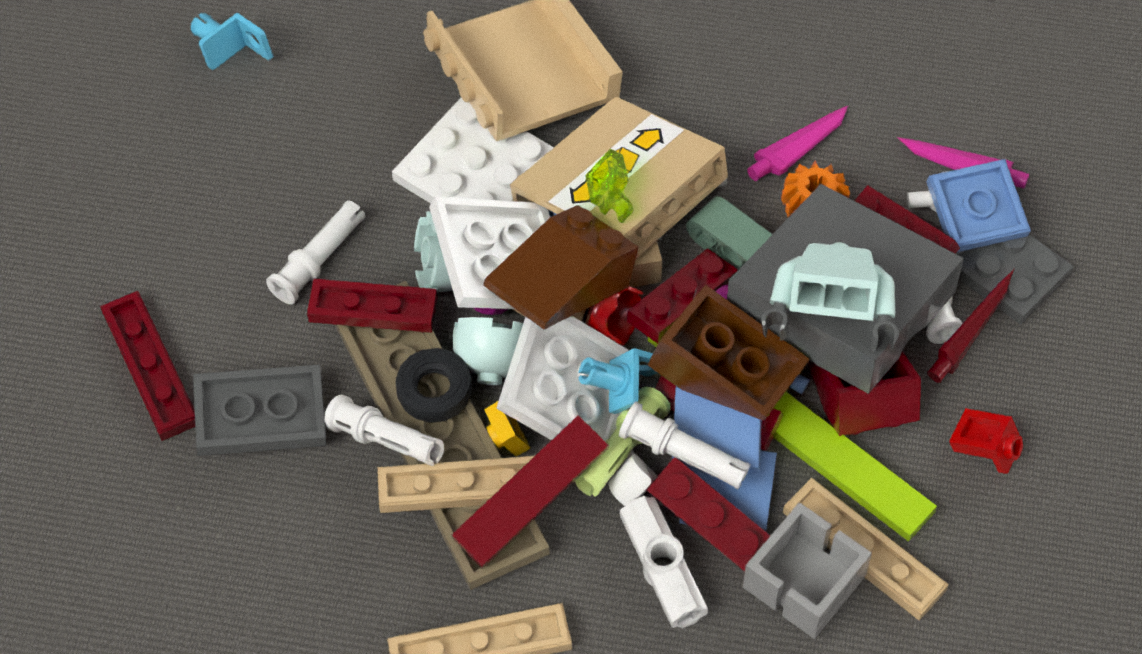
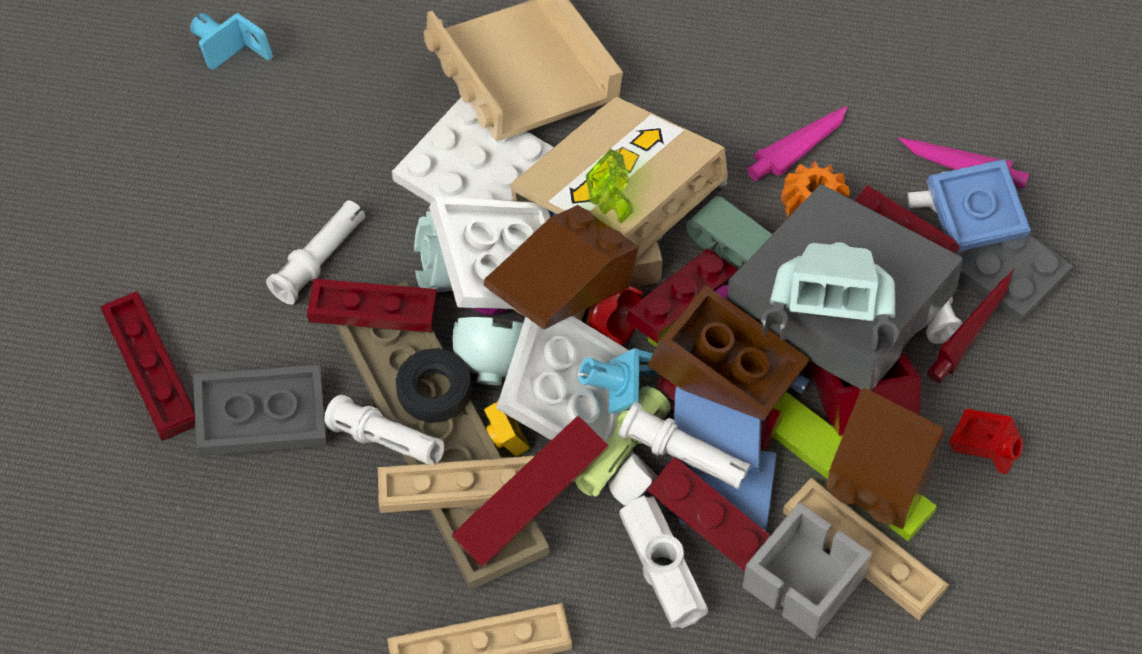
none -> reddish brown slope [826,387,944,530]

